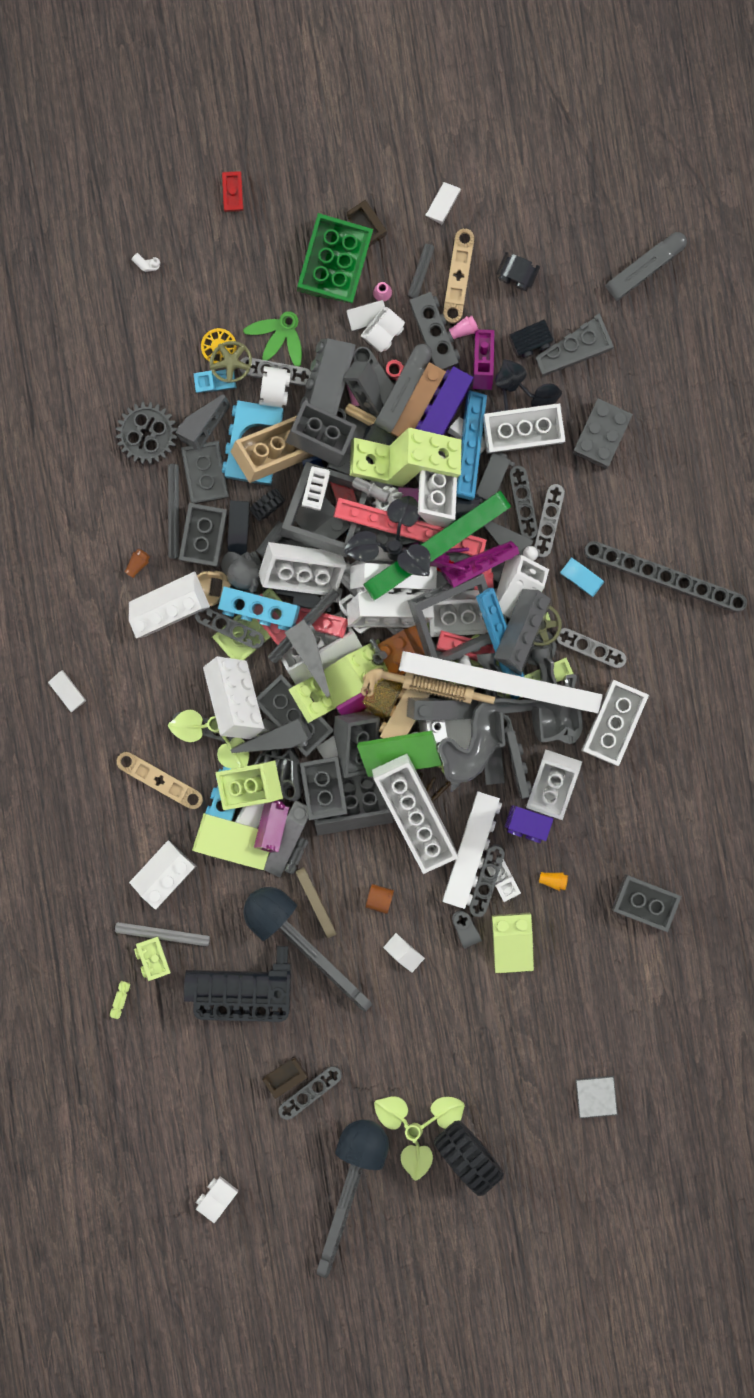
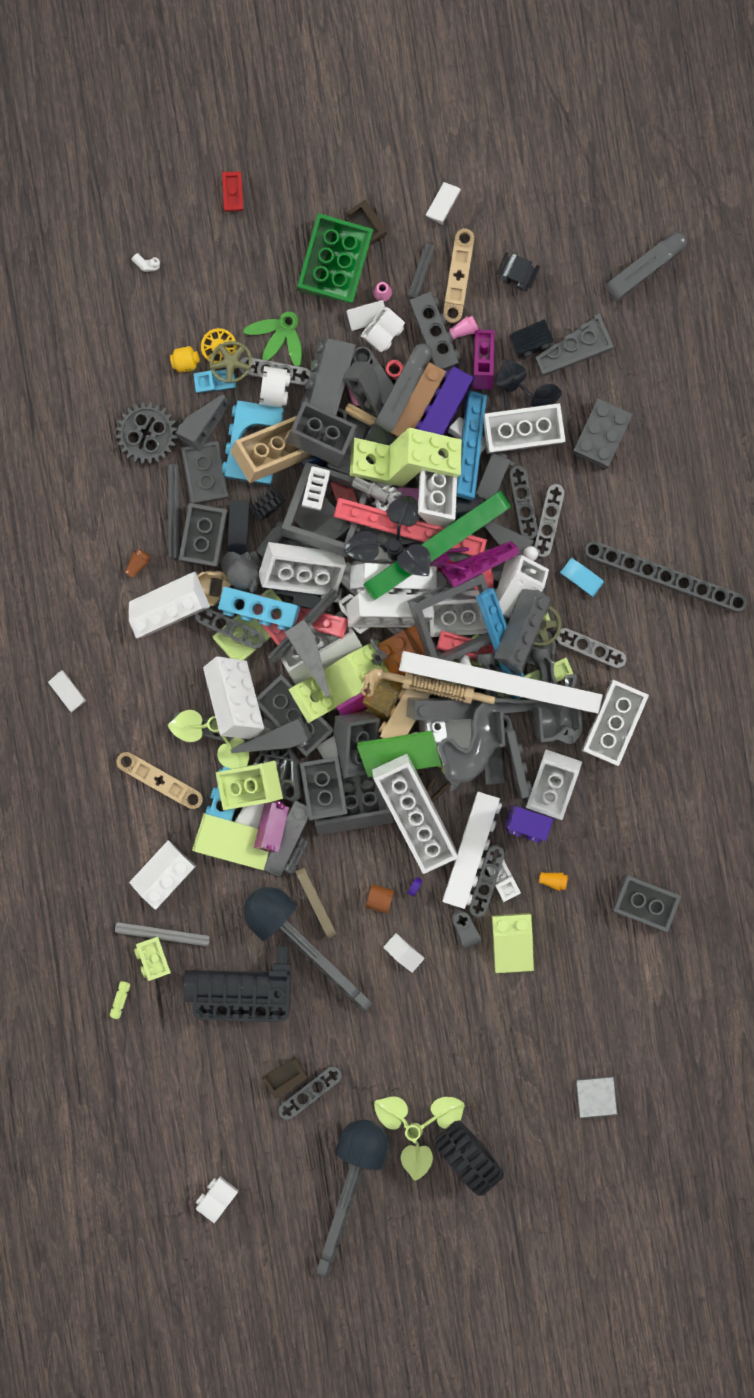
none -> yellow head [170,346,200,373]
none -> dark purple tile [407,877,422,896]

